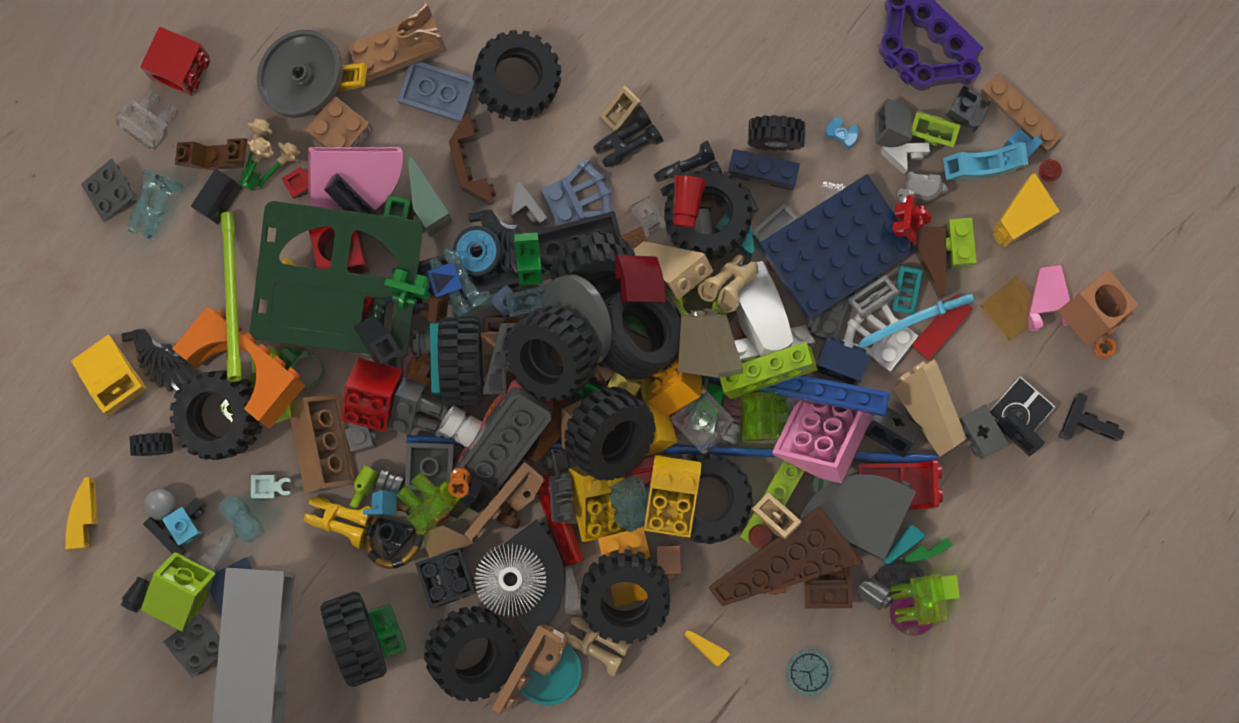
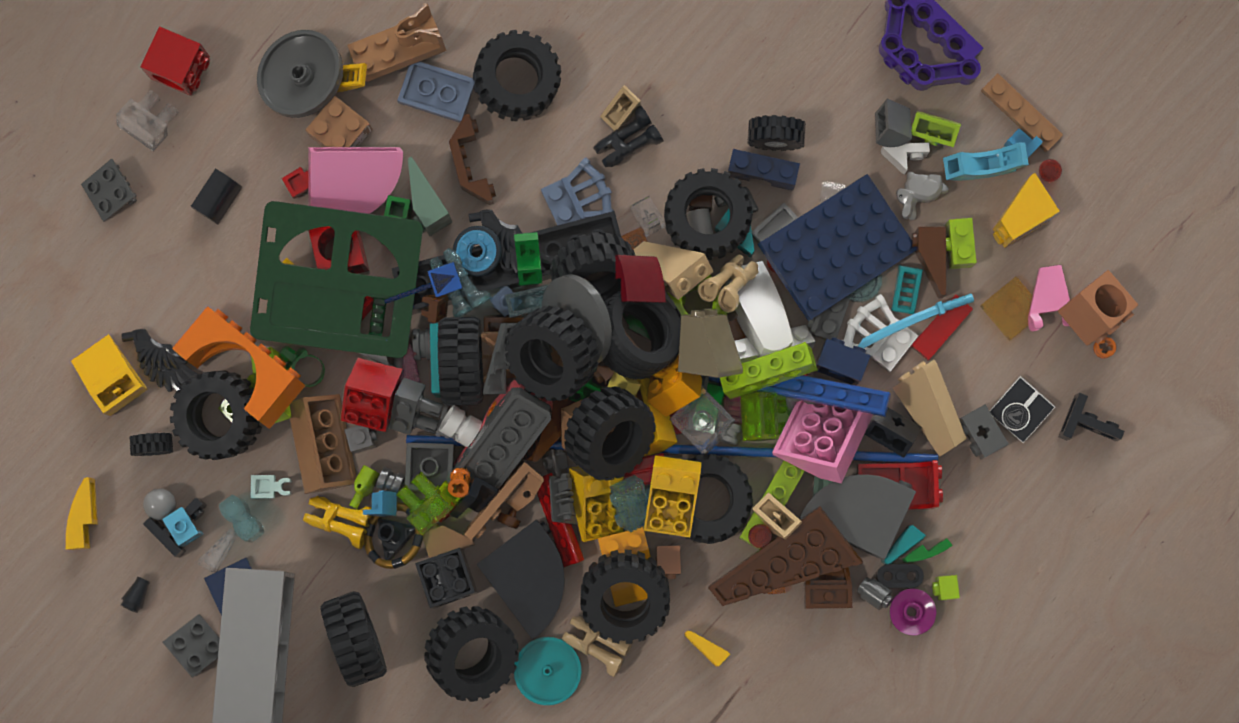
clear light blue piece [128,169,184,240] -> none
lime brick [141,552,216,631] -> none
reddish brown slope [175,138,248,170] -> none
lime piece [221,212,242,382] -> none
tan plant [239,118,300,191] -> none
black plate [324,173,379,237] -> none
black slope [354,315,401,367] -> none
green slope [368,603,407,658] -> none
green hips [384,269,431,310] -> none
reddish brown tile [407,353,431,386] -> none
white piece [474,543,546,617] -> none
medium nougat plate [492,624,568,714] -> none
light grey slope [511,182,548,227] -> none
clear slope [565,567,583,615] -> none
black piece [653,140,723,197] -> none
red plant [673,175,707,228] -> none
clear light blue tile [786,649,833,696] -> none
dark azure piece [825,117,859,149] -> none
light grey tile [848,275,899,320] -> none
clear neon green brick [891,573,949,625] -> none
red hips [893,195,932,242] -> none
black plate [946,85,991,133] -> none
black plate [997,410,1045,457] -> none

